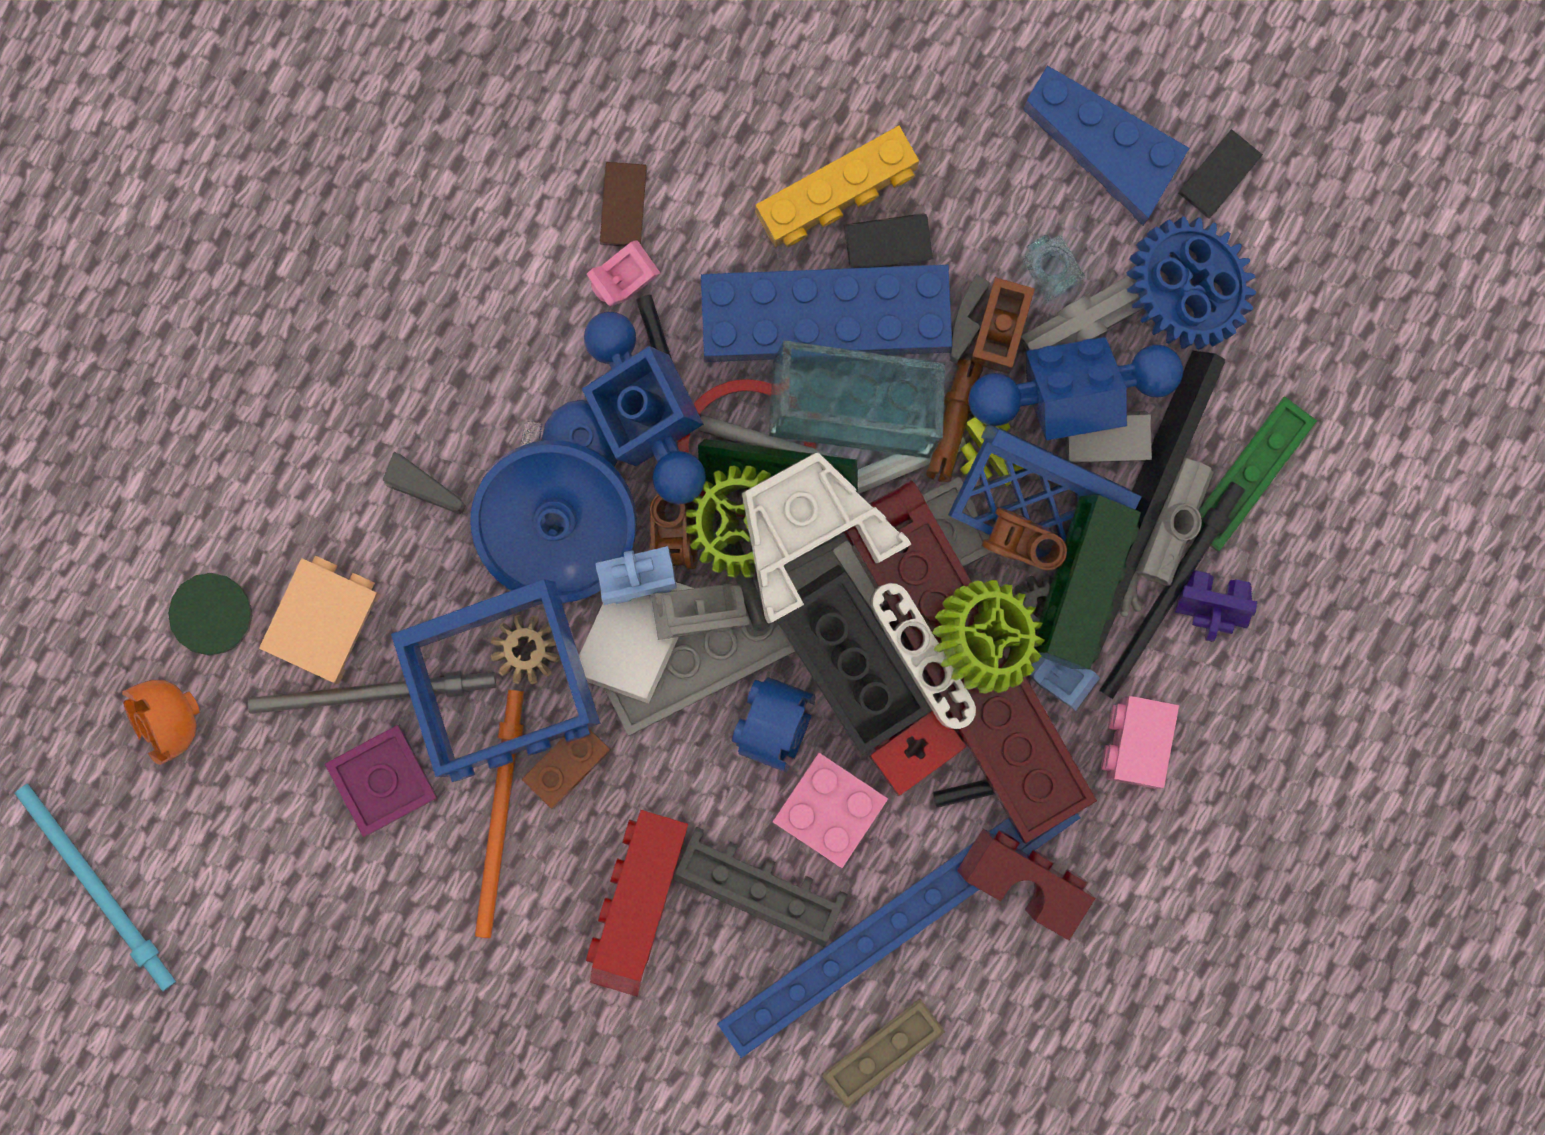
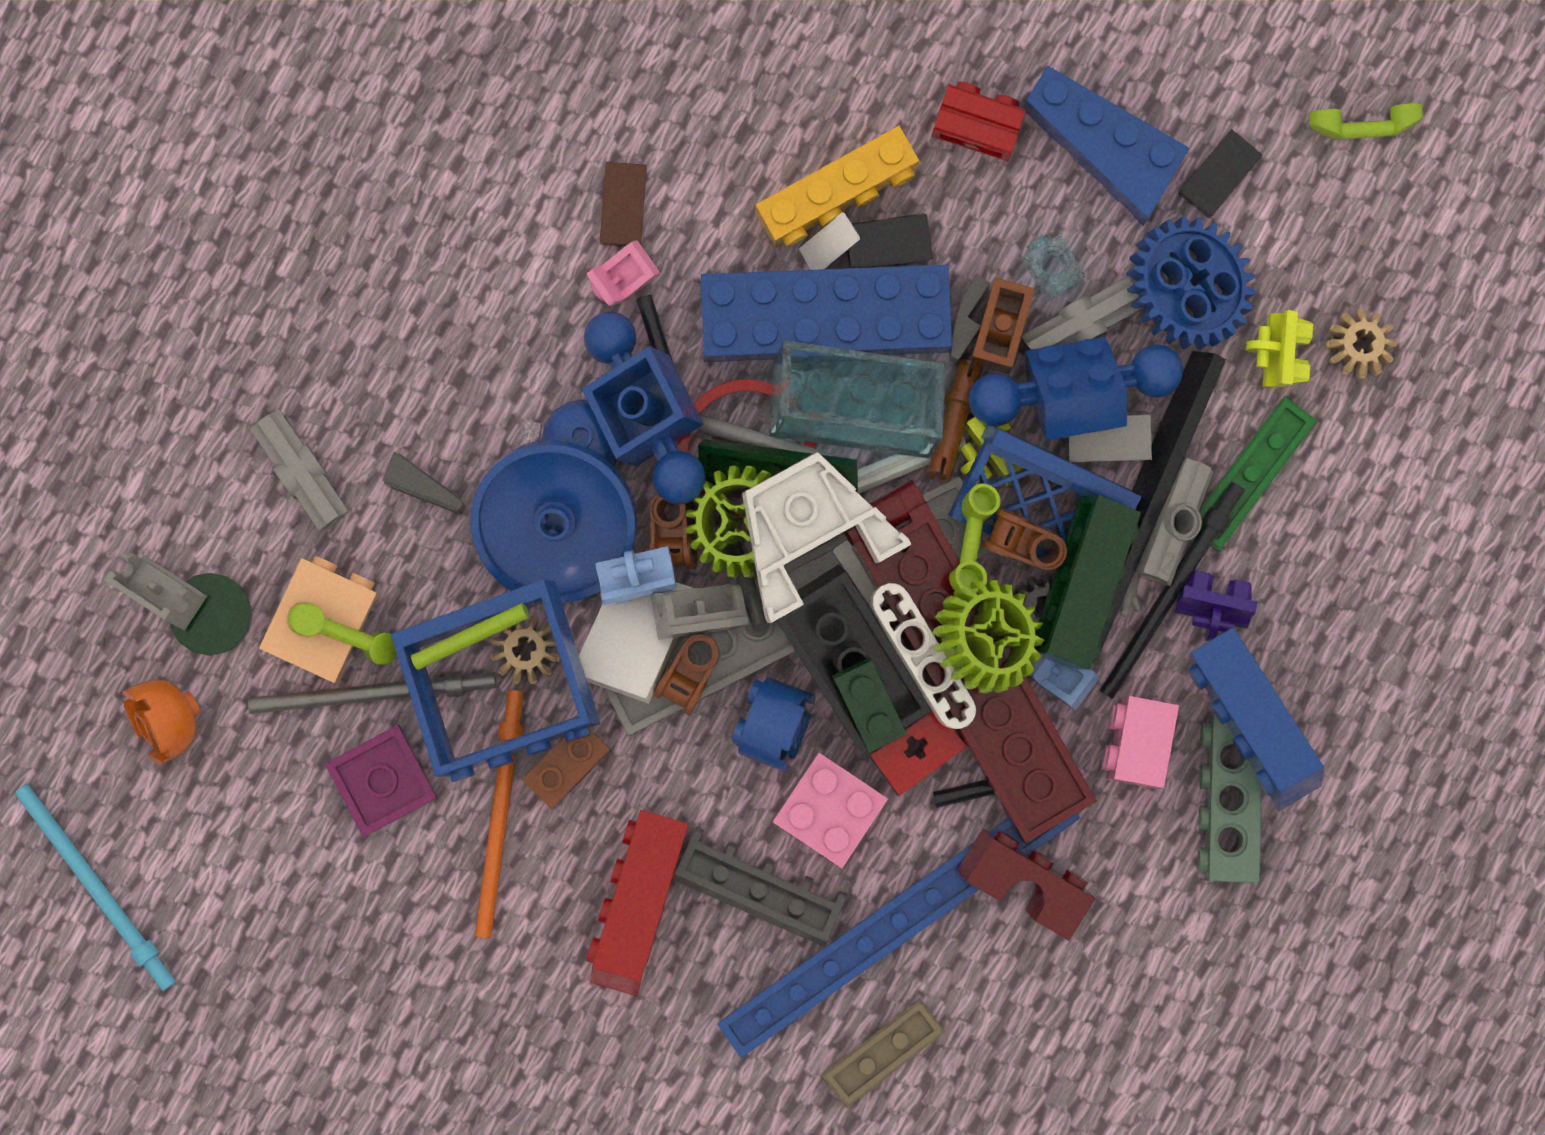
none -> light grey hinge [104,552,207,631]
none -> light grey piece [250,409,349,532]
none -> lime bar [287,602,397,666]
none -> lime bar [411,603,530,670]
none -> dark orange piece [653,634,720,716]
none -> white sticker [799,212,860,270]
none -> dark green plate [832,658,907,753]
none -> red brick [931,81,1026,162]
none -> lime bar [949,483,1000,594]
none -> blue wedge [1188,627,1324,811]
none -> sand green brick [1197,714,1262,883]
none -> neon yellow hips [1245,310,1313,388]
none -> lime bar [1308,103,1423,140]
none -> tan gear [1325,309,1397,380]

